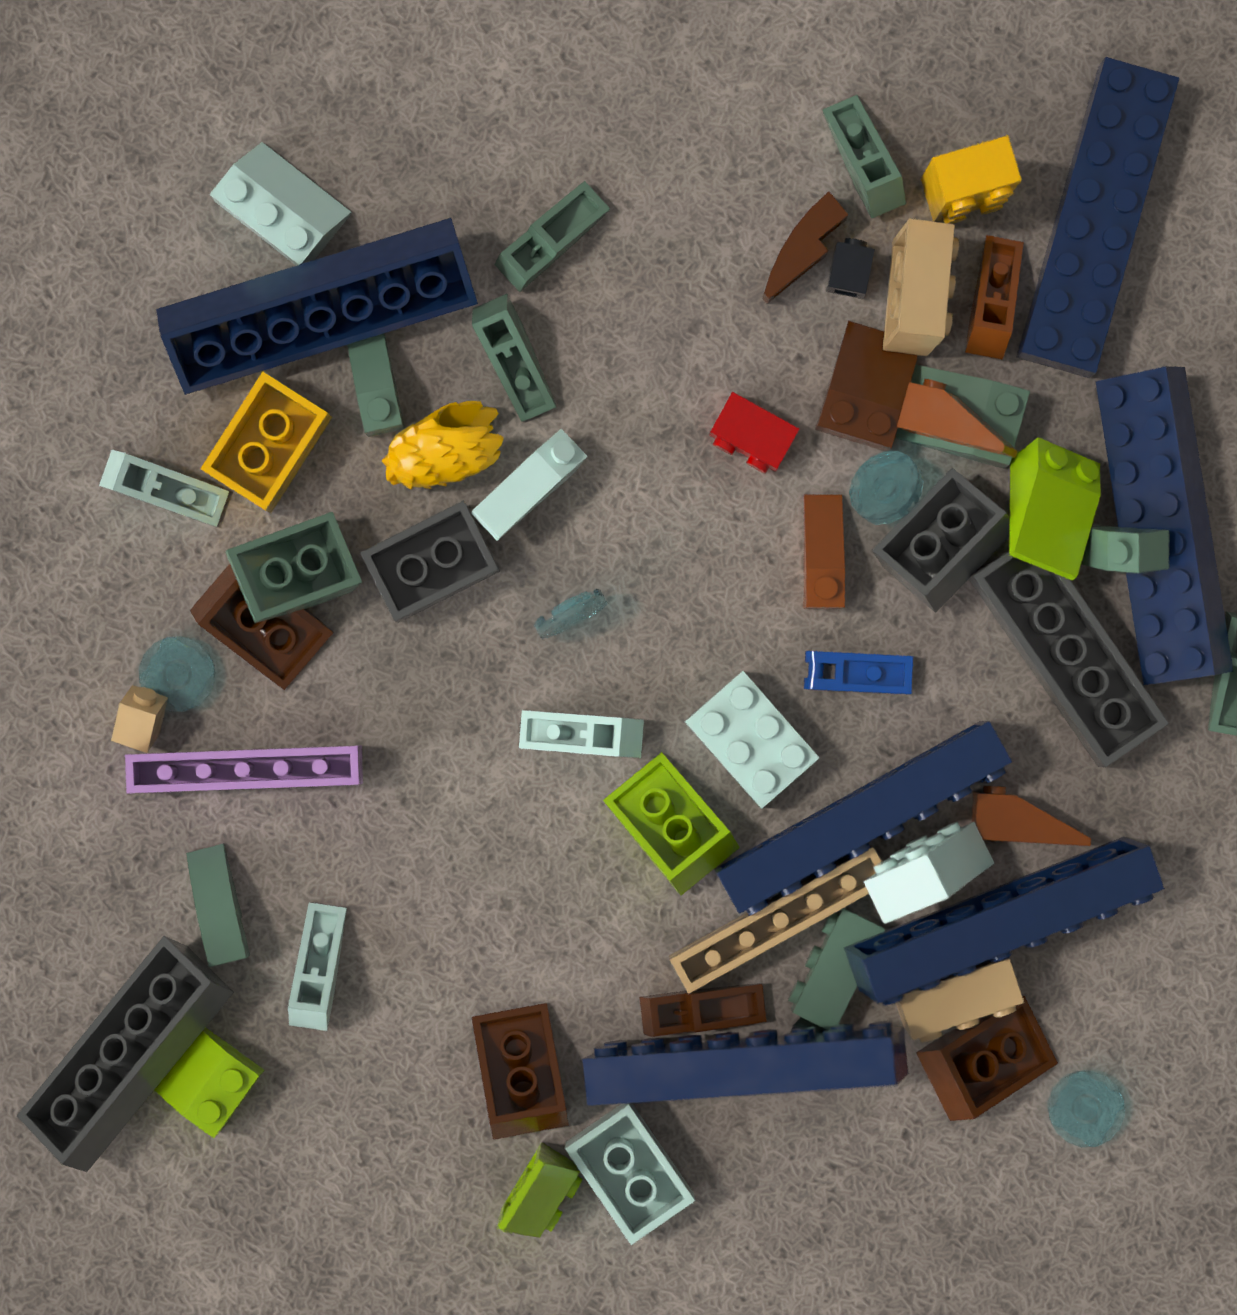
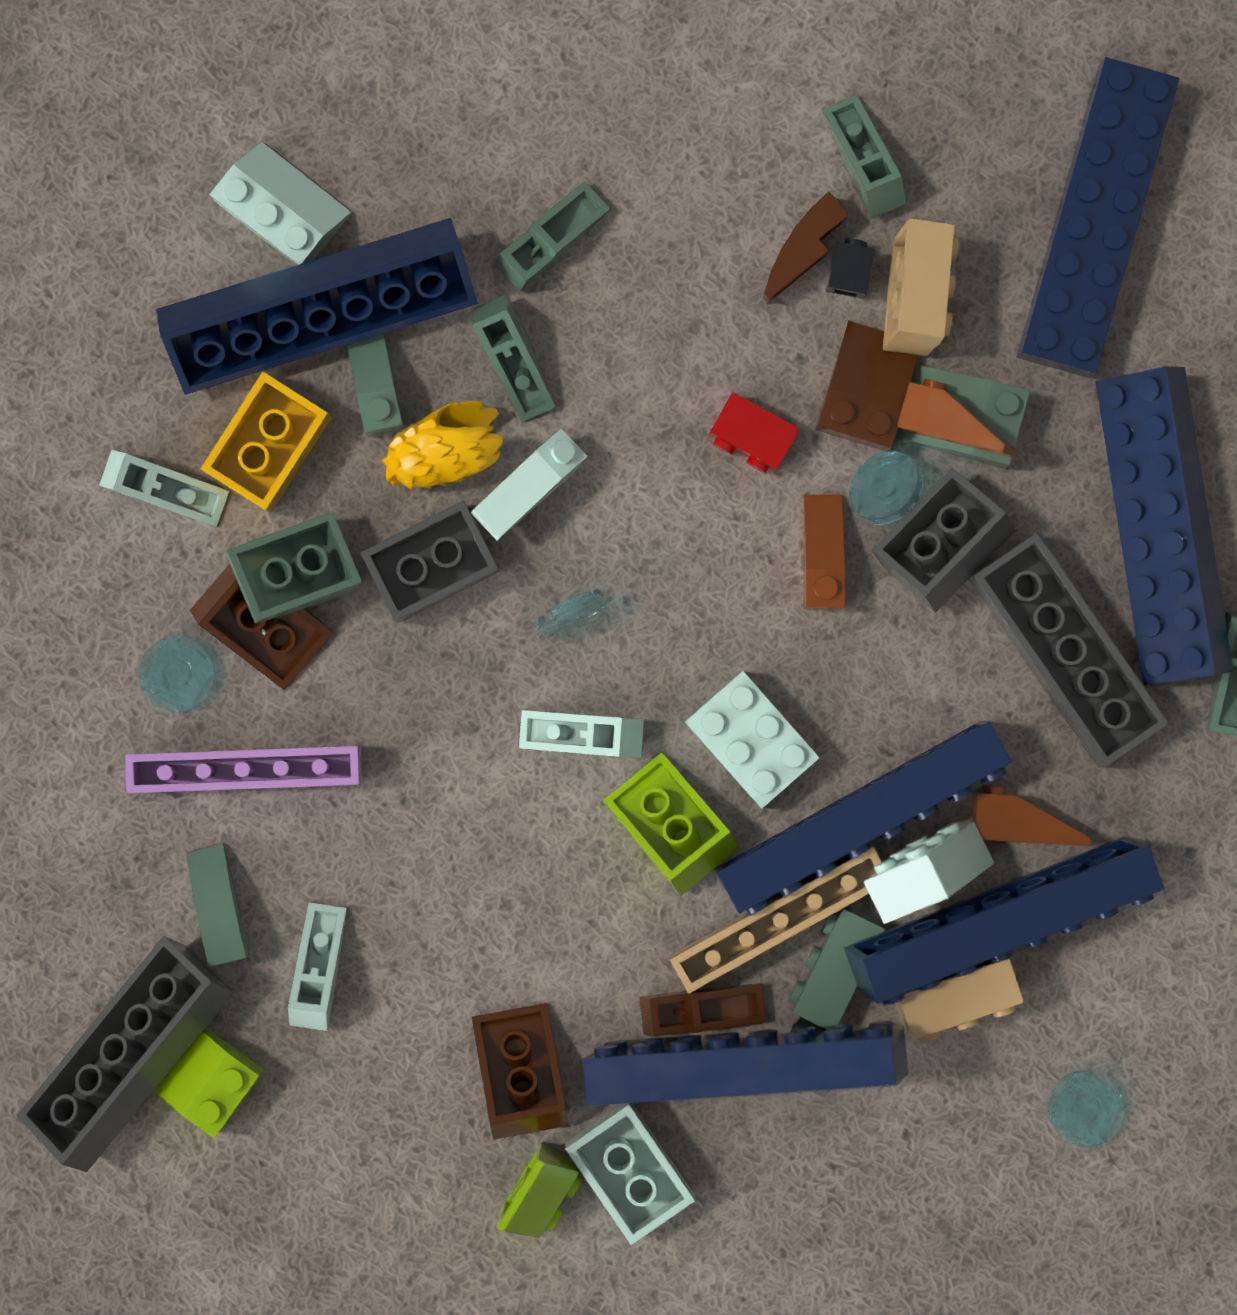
tan brick [111,685,168,753] -> none
blue plate [804,651,913,694] -> none
reddish brown slope [916,996,1058,1121] -> none
yellow brick [921,135,1022,224] -> none
dark orange slope [965,235,1024,360] -> none
lime slope [1009,437,1101,580] -> none
sand green slope [1081,525,1169,573] -> none

